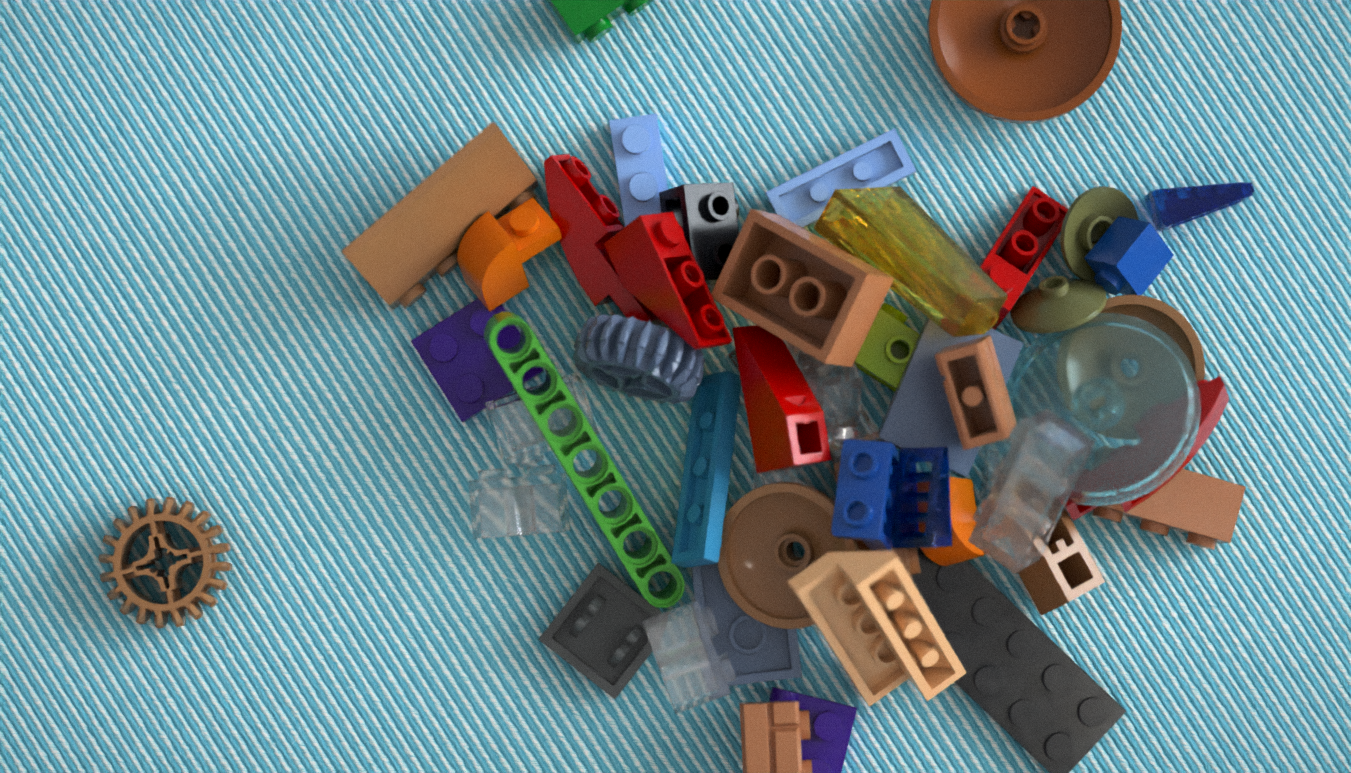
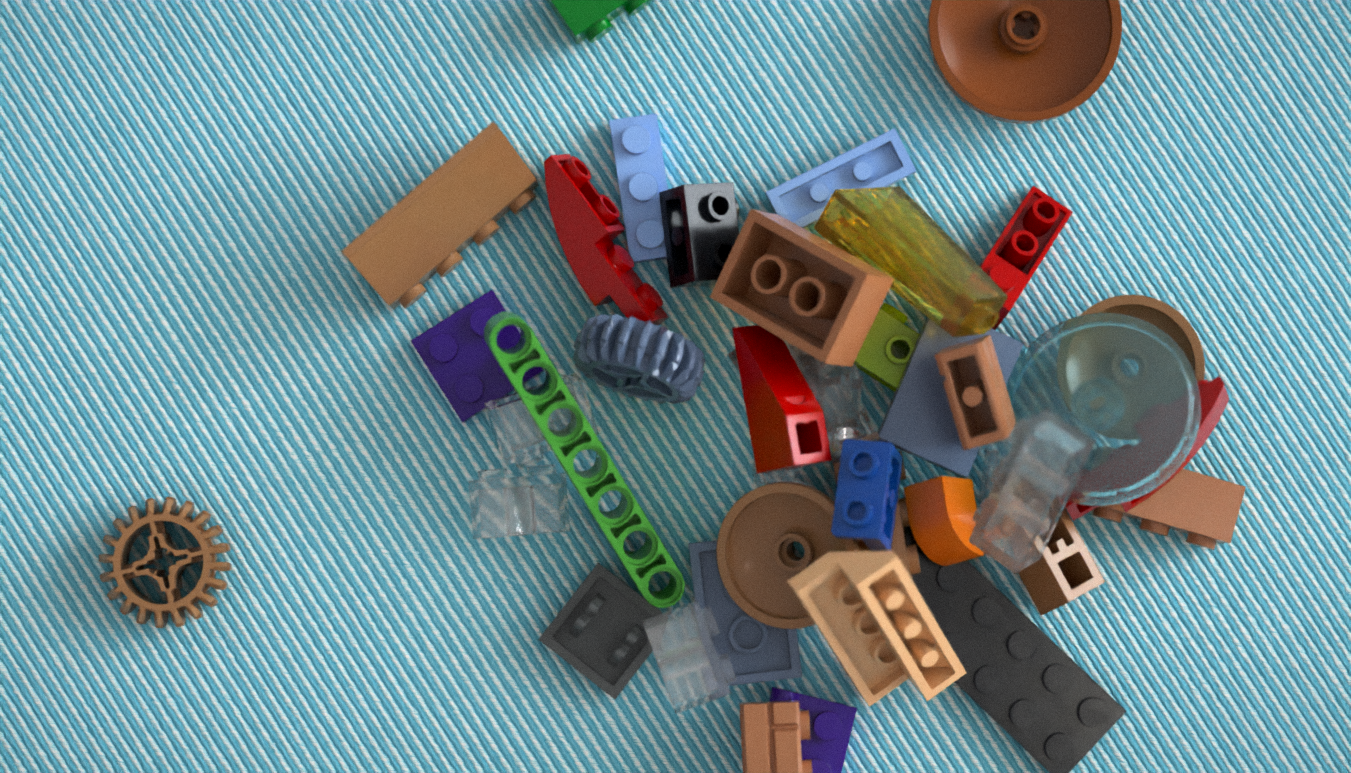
orange brick [457,197,562,312] -> none
red slope [604,212,733,350] -> none
dark azure plate [671,371,741,568] -> none
clear blue slope [892,446,952,548] -> none
olive dish [1010,276,1107,334] -> none
olive dish [1060,186,1138,282] -> none
blue brick [1084,216,1174,295] -> none
clear blue slope [1144,182,1255,232] -> none

